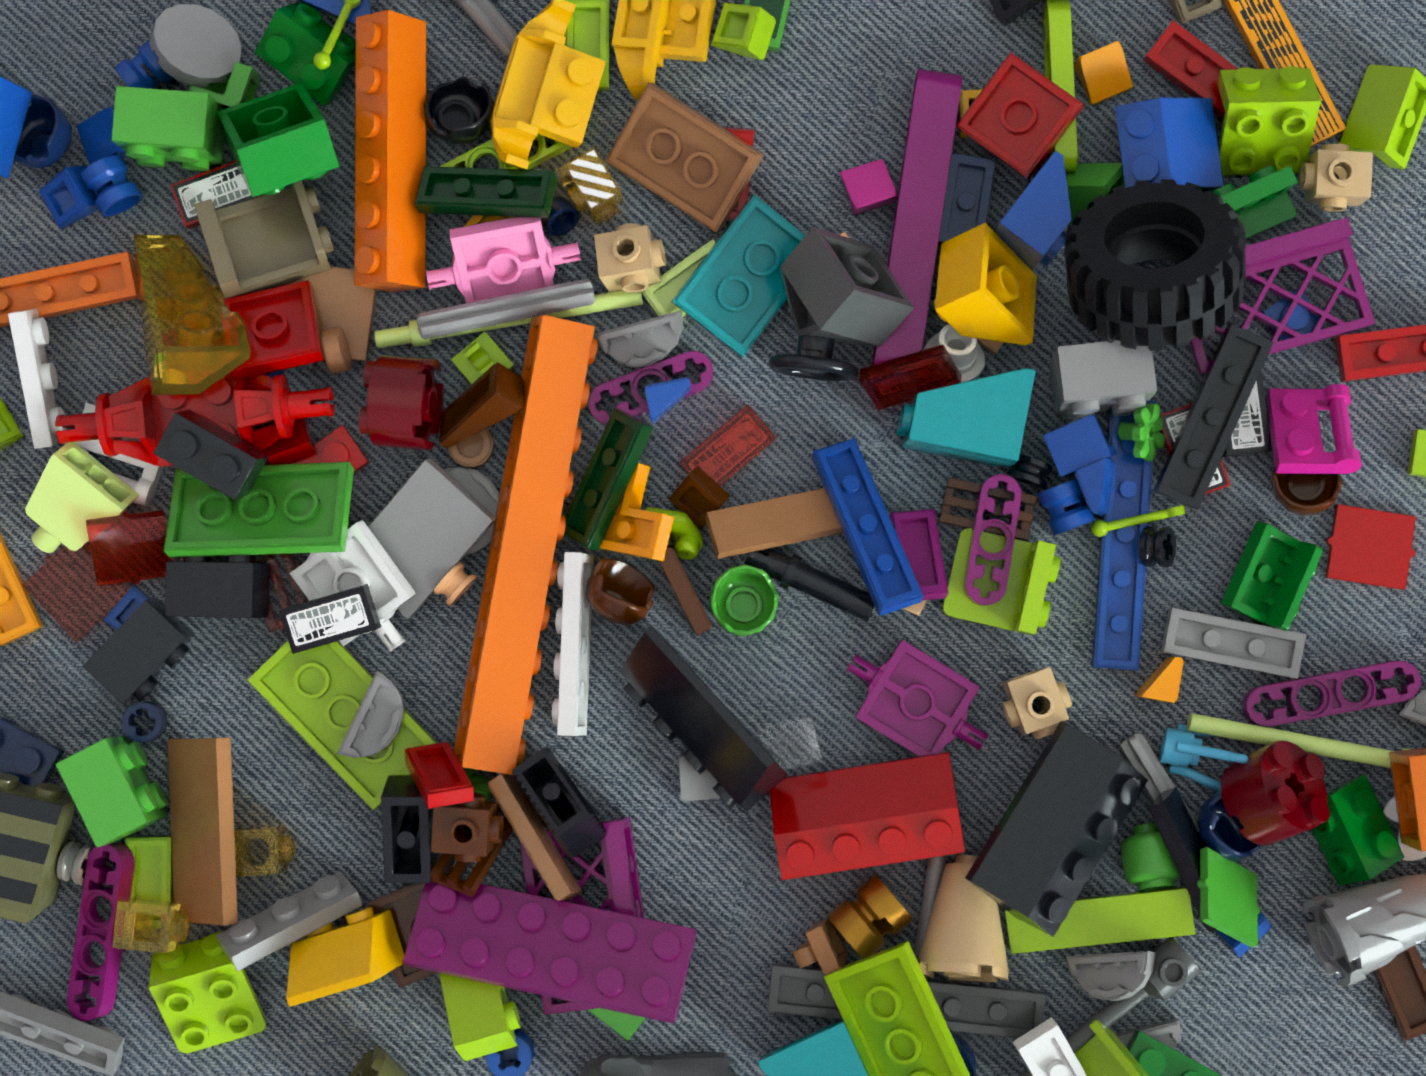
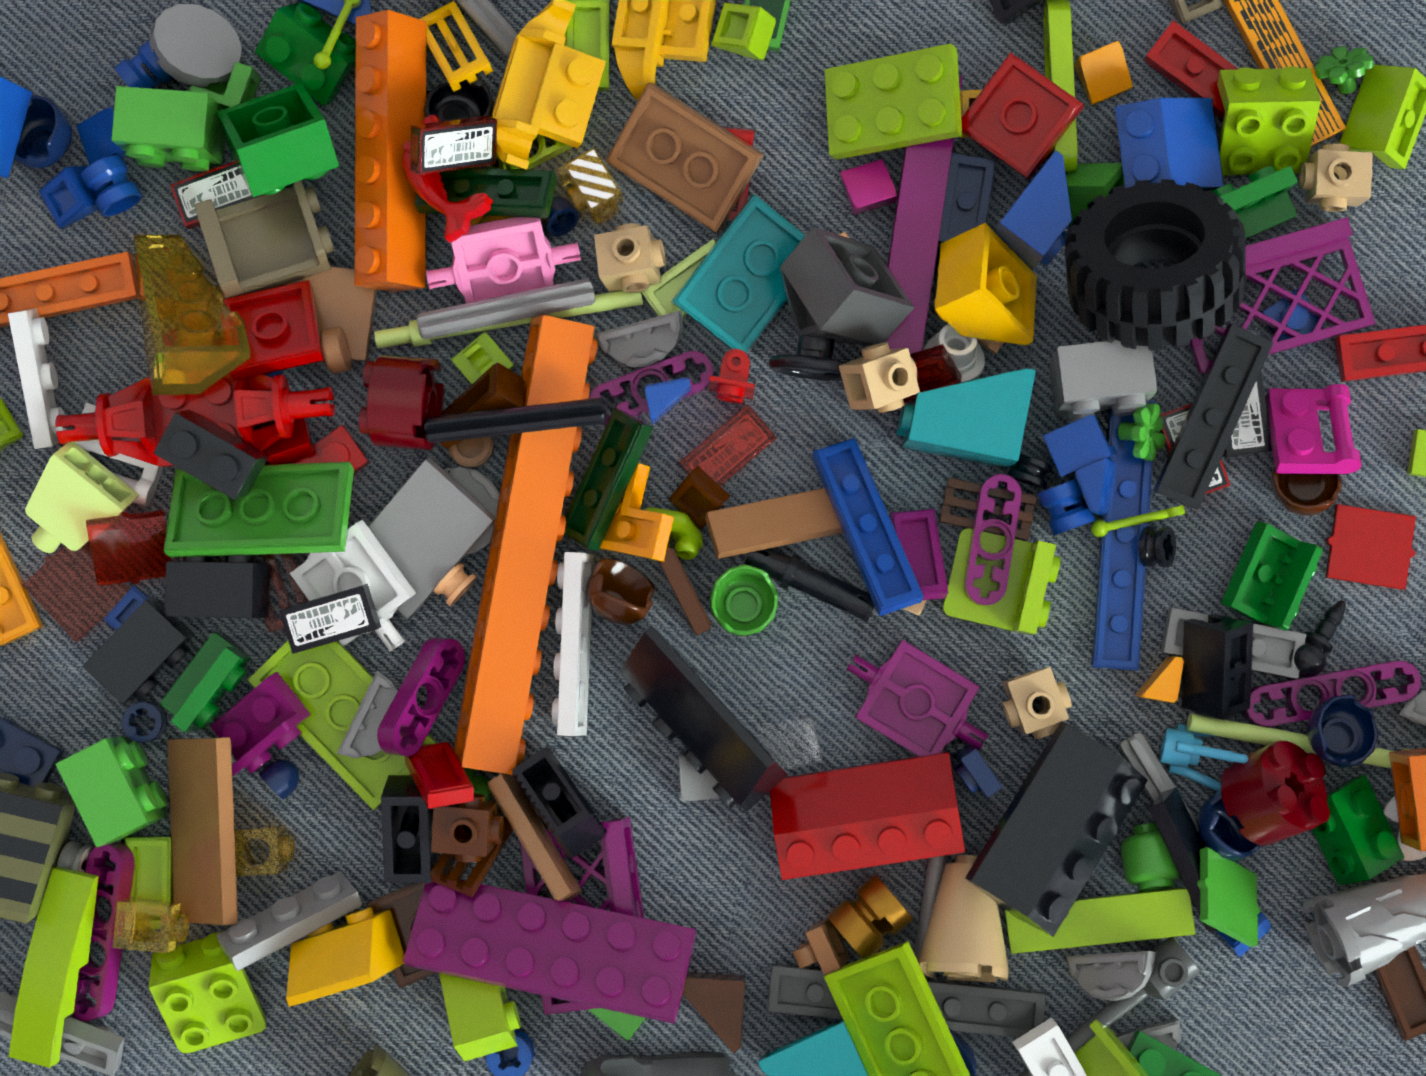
none -> lime slope [8,866,99,1068]
none -> green bracket [161,633,251,732]
none -> magenta bracket [210,672,311,777]
none -> dark blue hinge [259,760,299,800]
none -> magenta beam [377,638,465,756]
none -> red animal [402,115,494,243]
none -> tile [410,116,497,175]
none -> yellow tile [420,1,493,92]
none -> black axle [424,398,607,443]
none -> reddish brown slope [682,971,745,1053]
none -> red hinge [709,349,755,404]
none -> lime plate [825,43,962,160]
none -> tan brick [839,342,920,413]
none -> dark blue plate [953,744,1003,798]
none -> black hinge [1181,614,1253,720]
none -> black bar [1289,600,1346,677]
none -> dark blue hair [1307,694,1379,768]
none -> bright green plant [1314,46,1374,94]

